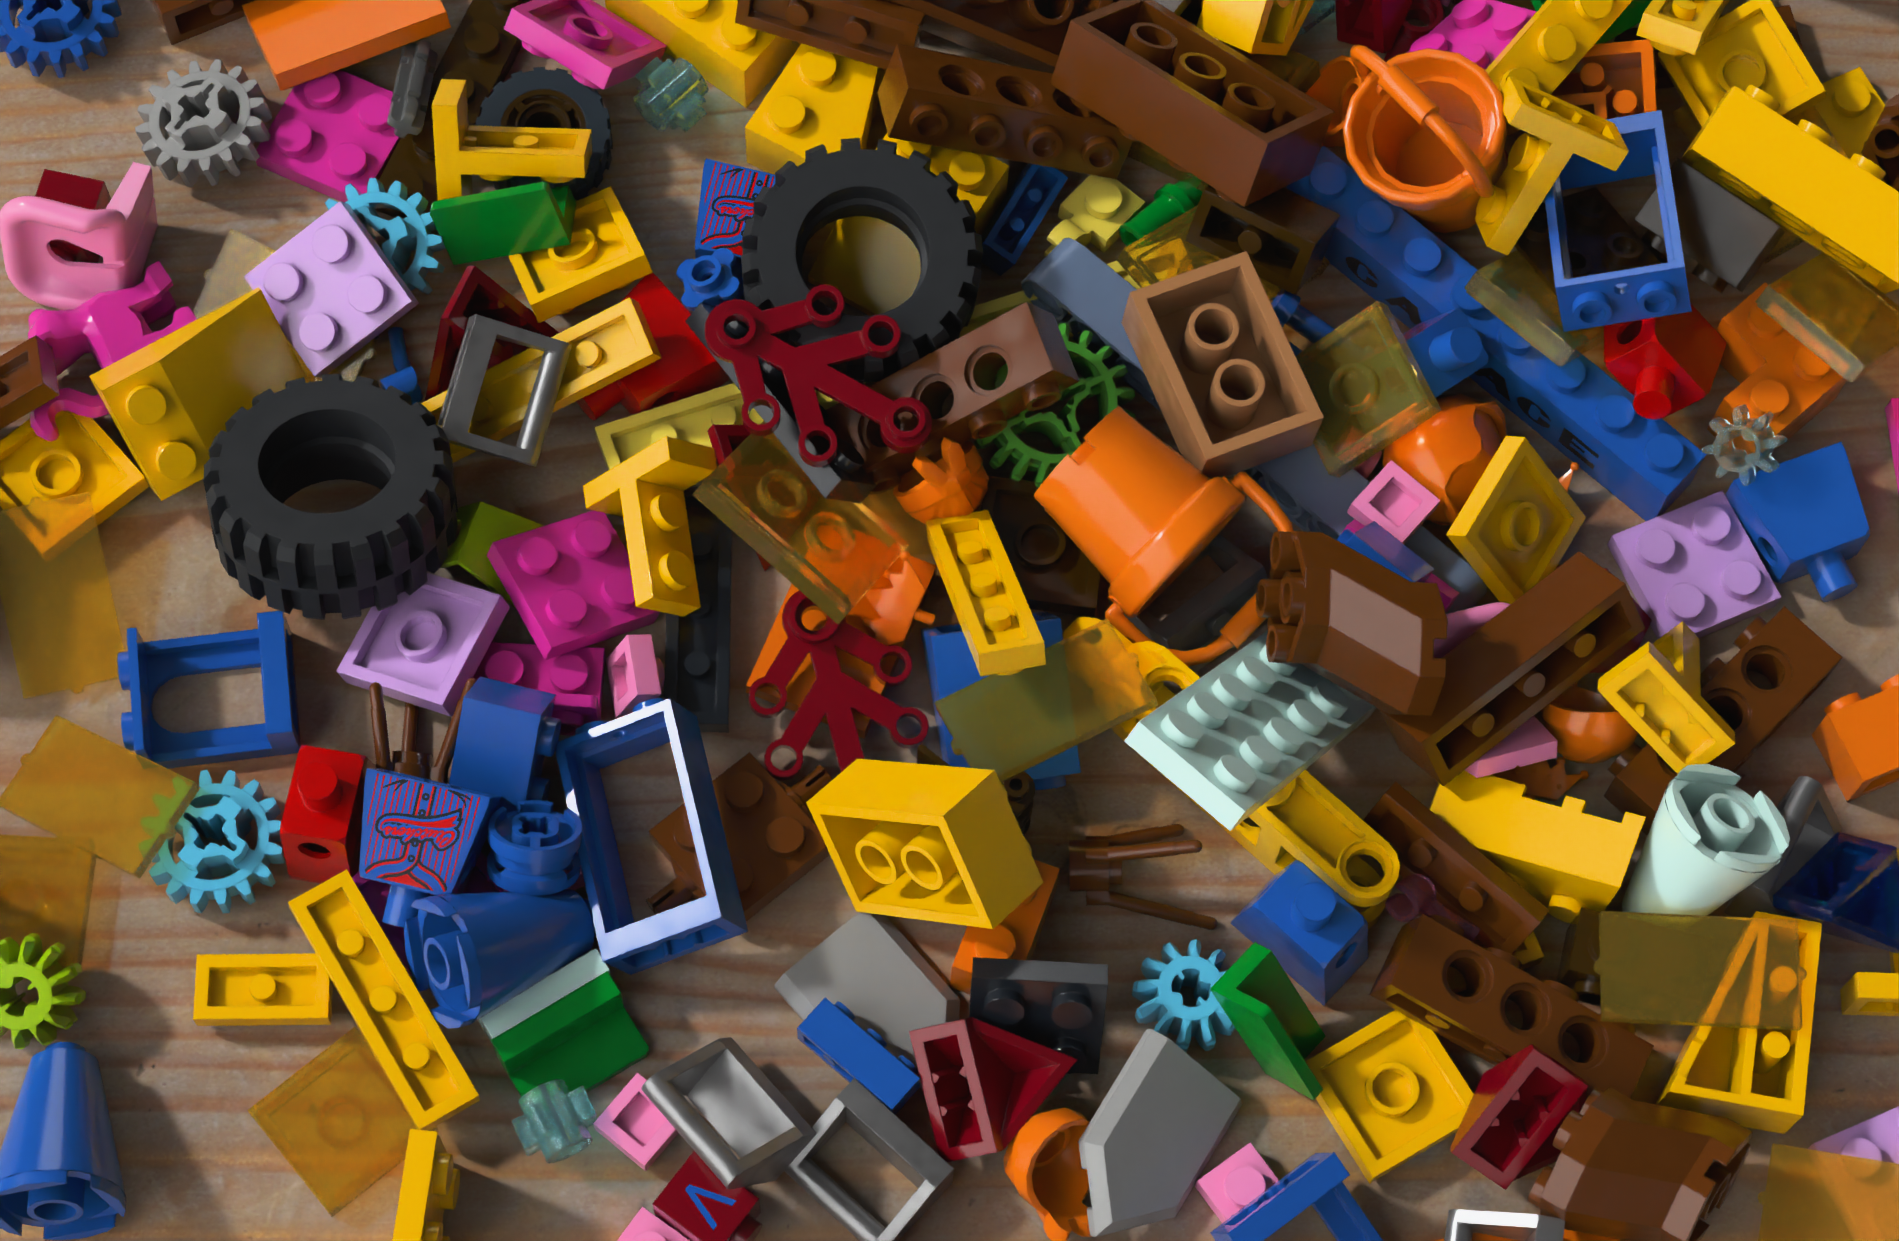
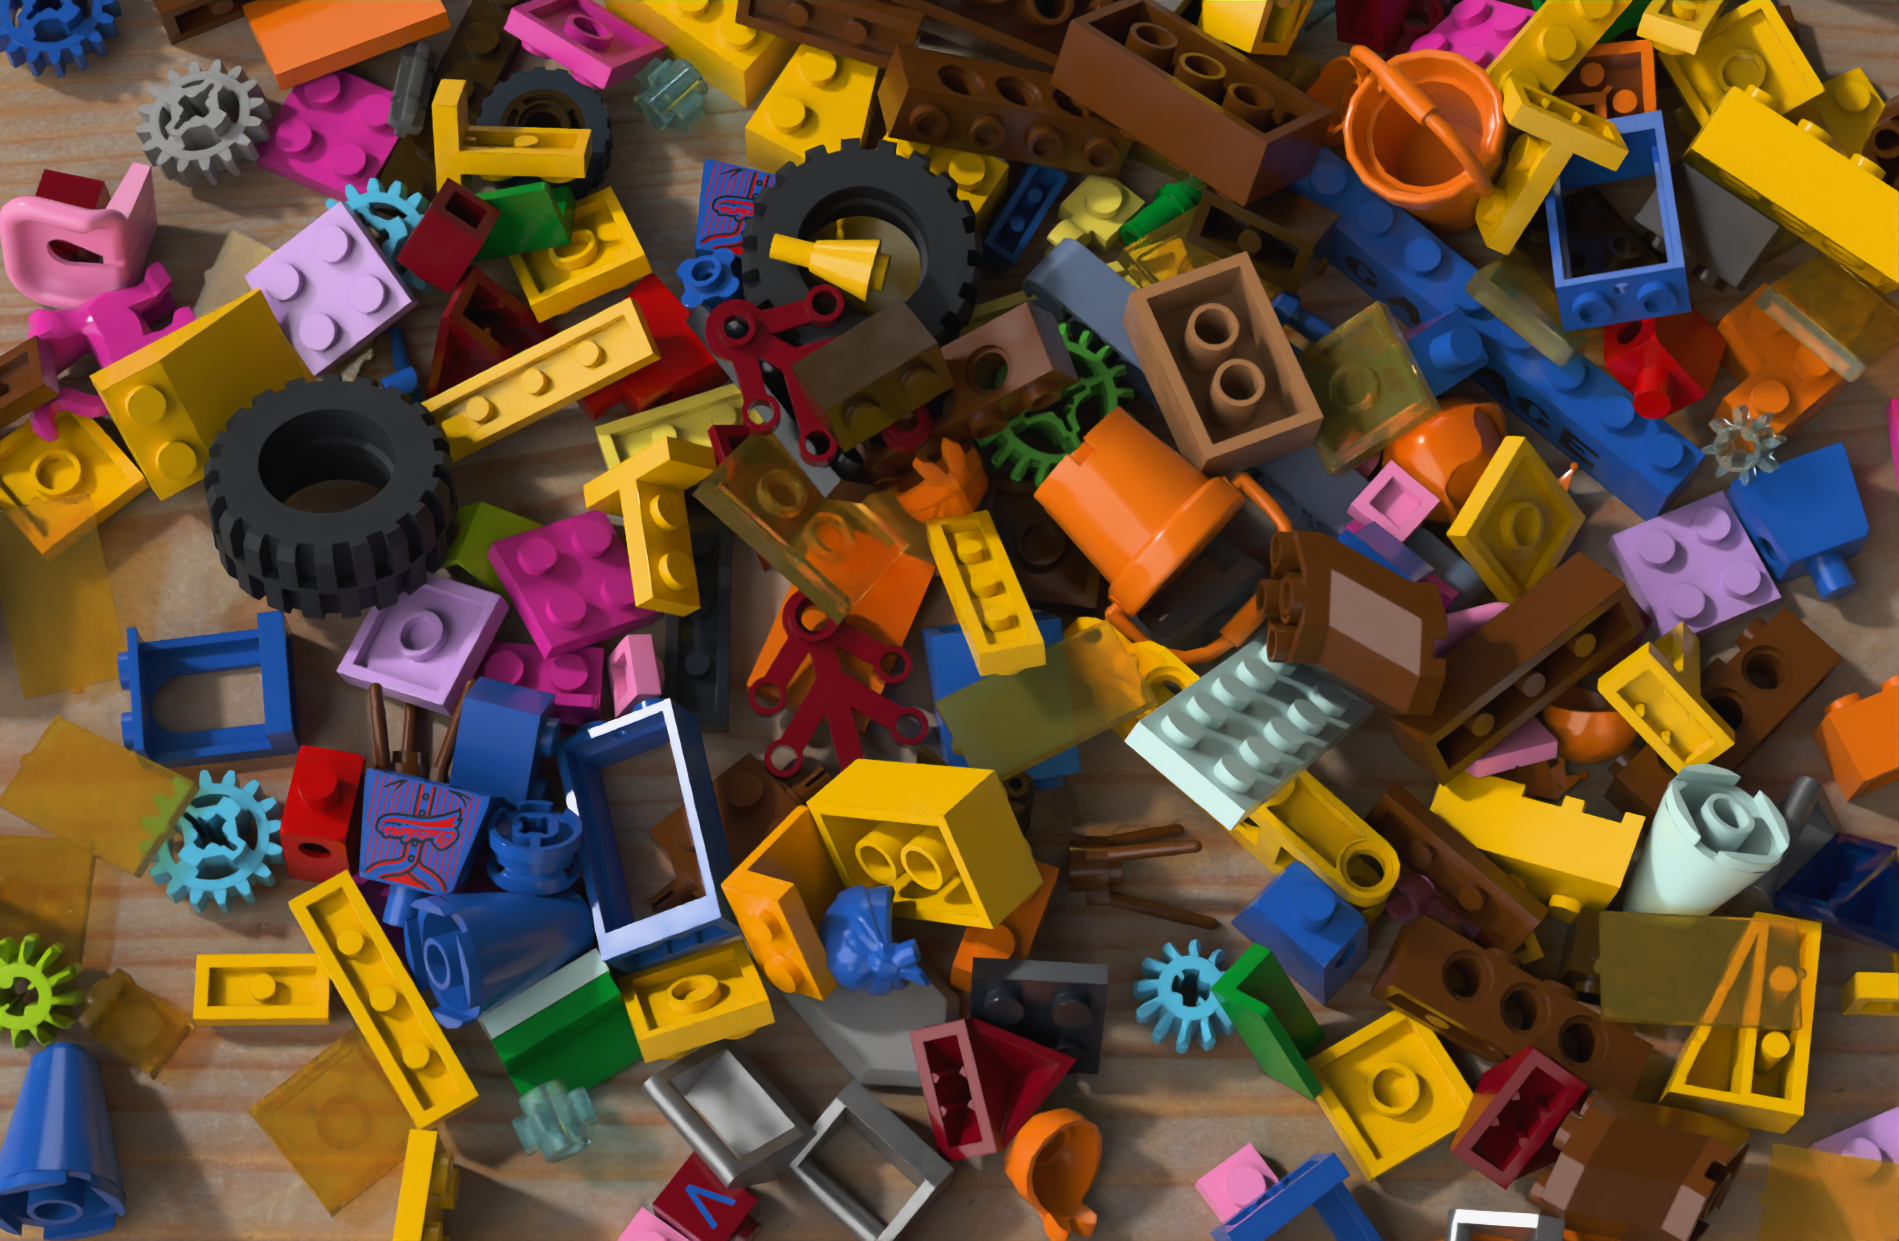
flat silver tile [437,314,572,467] -> none
bright pink plate [593,1073,678,1171] -> none
blue piece [797,998,920,1115] -> none
orange piece [857,551,935,646] -> none
light grey tile [1078,1029,1242,1237] -> none
none -> clear yellow bracket [78,968,194,1080]
none -> dark red brick [396,177,501,294]
none -> yellow plate [617,939,775,1064]
none -> light orange bracket [720,805,846,1001]
none -> yellow cone [769,233,891,302]
none -> dark brown brick [790,299,955,453]
none -> blue hat [818,884,930,995]

